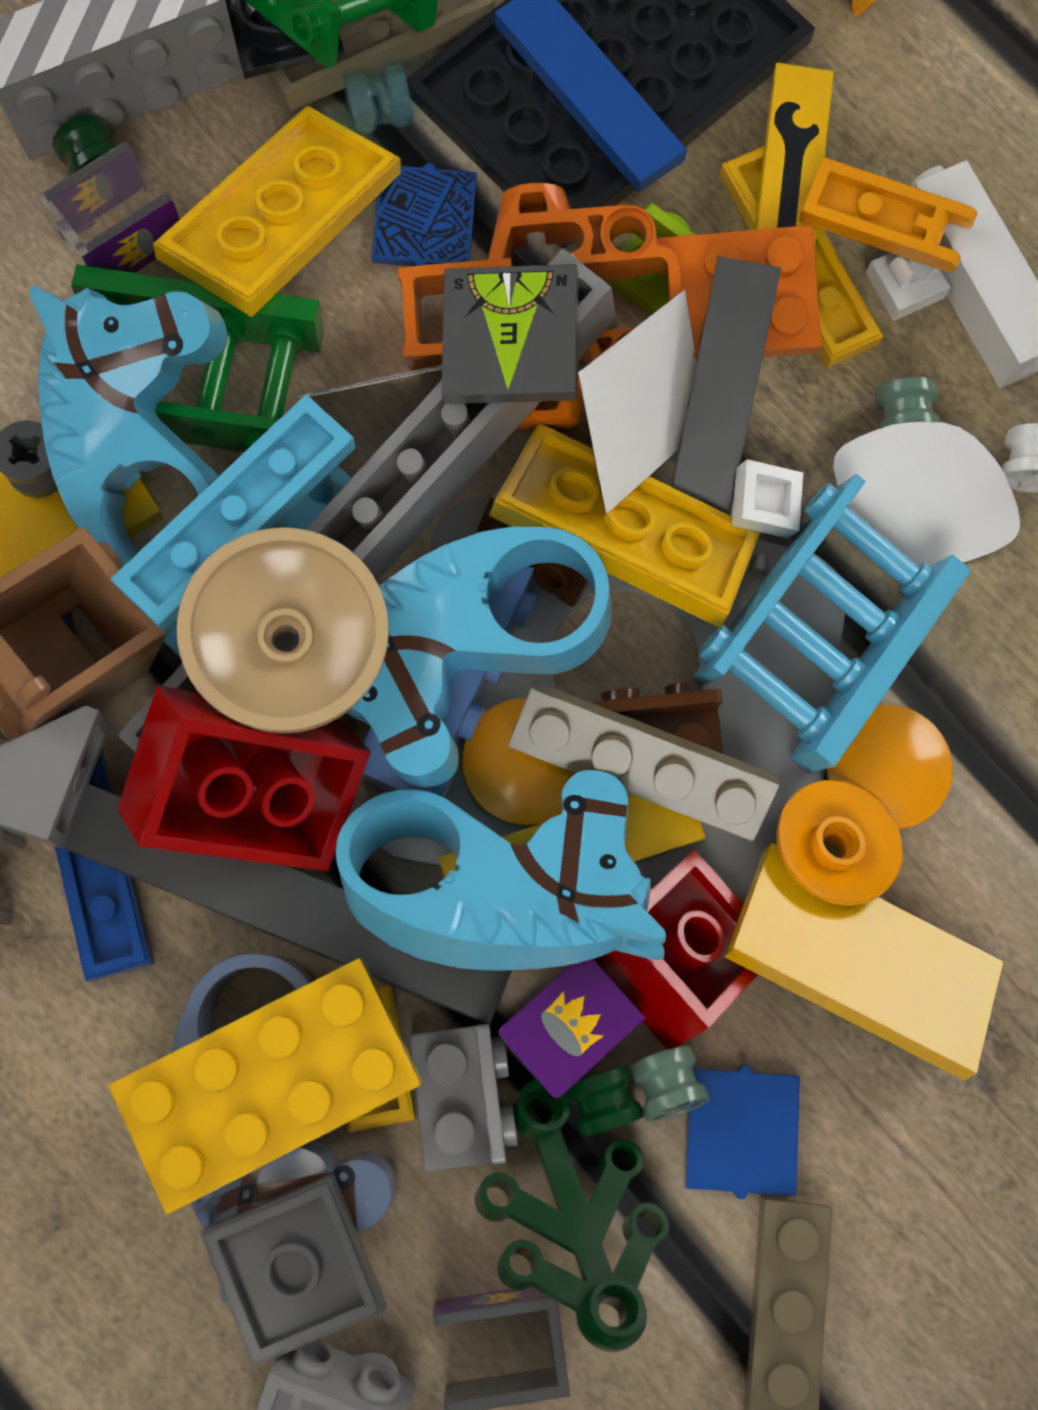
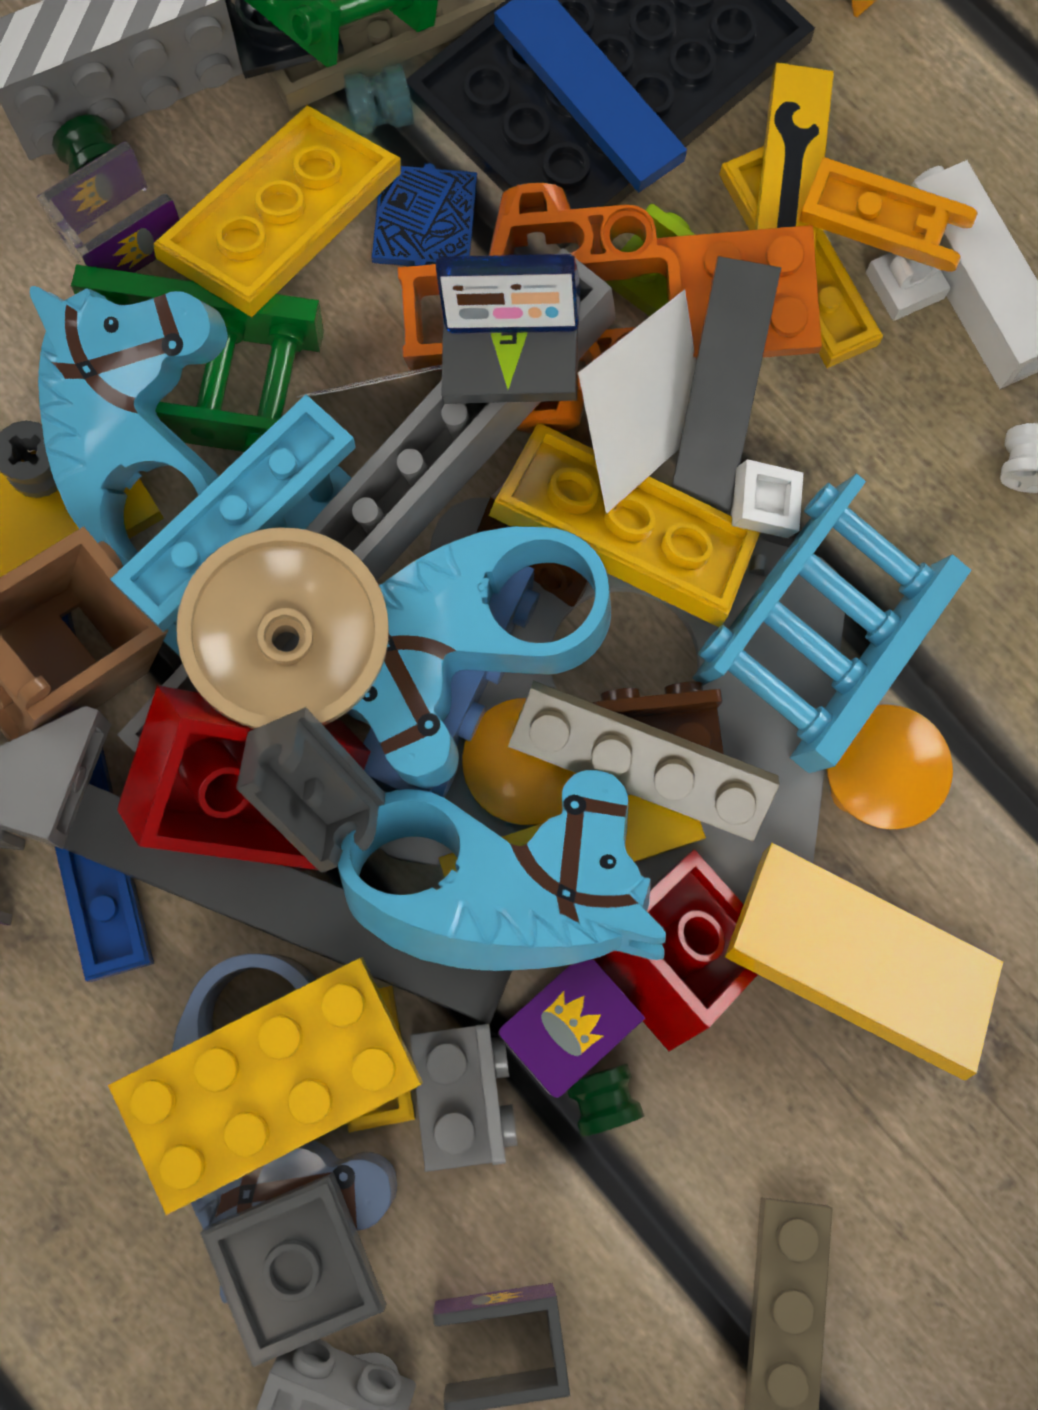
dark green plant [475,1079,669,1352] -> none
sand green wheel [629,1046,710,1122] -> none
blue piece [685,1065,800,1199] -> none
light orange dish [776,780,903,906] -> none
white sticker [833,422,1021,566] -> none
sand green wheel [875,377,941,429] -> none
none -> dark grey hinge [236,707,386,873]
none -> slope [436,254,580,334]

